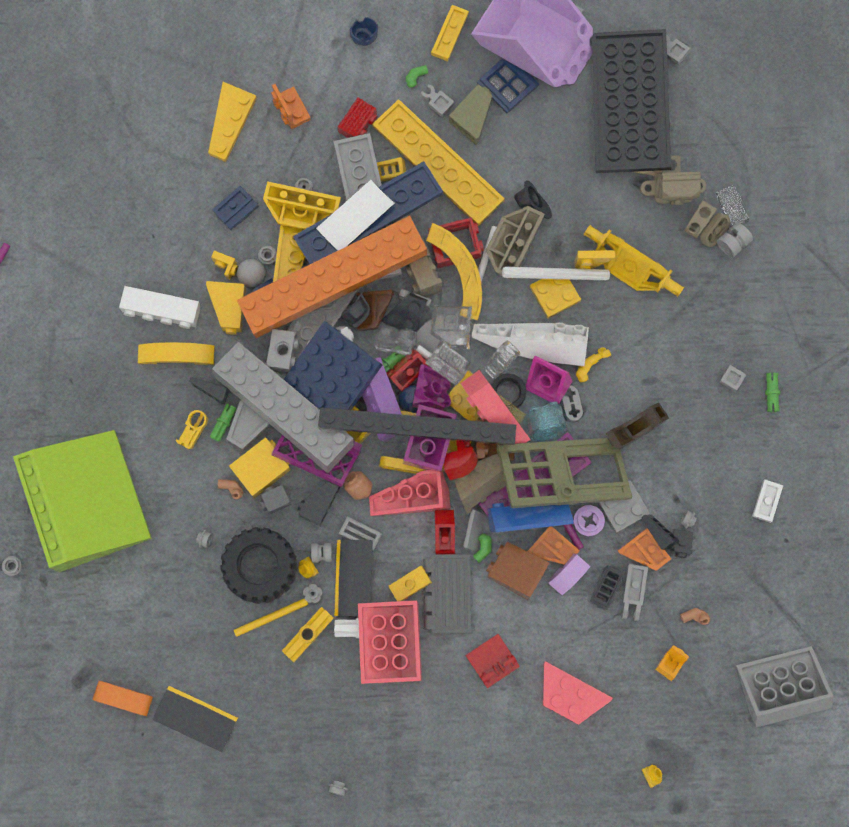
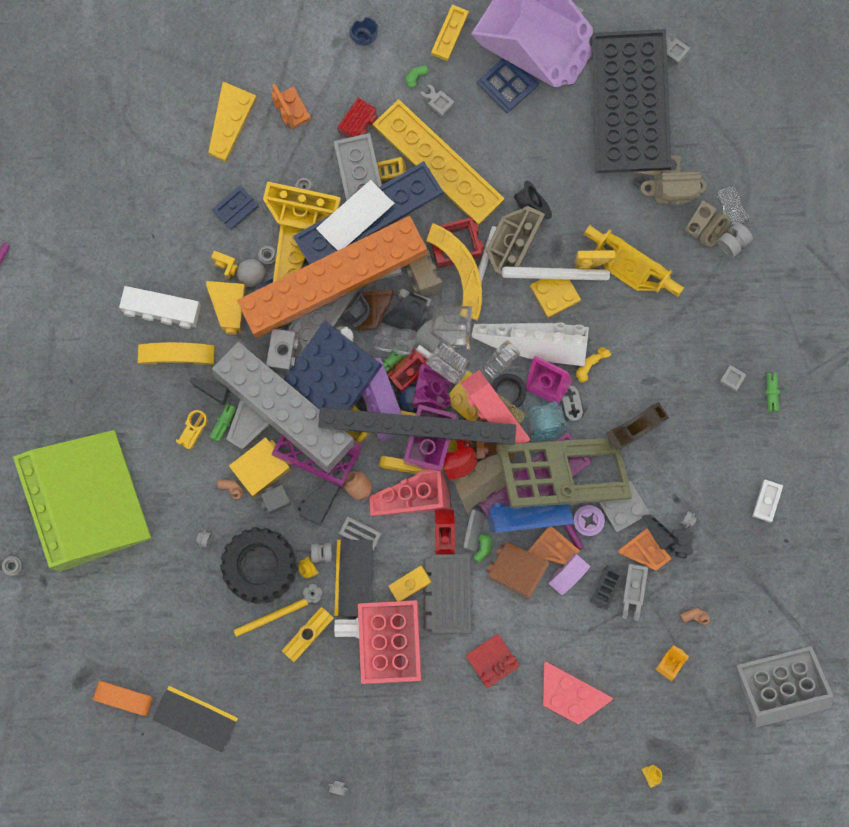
olive slope [449,84,492,145] -> none

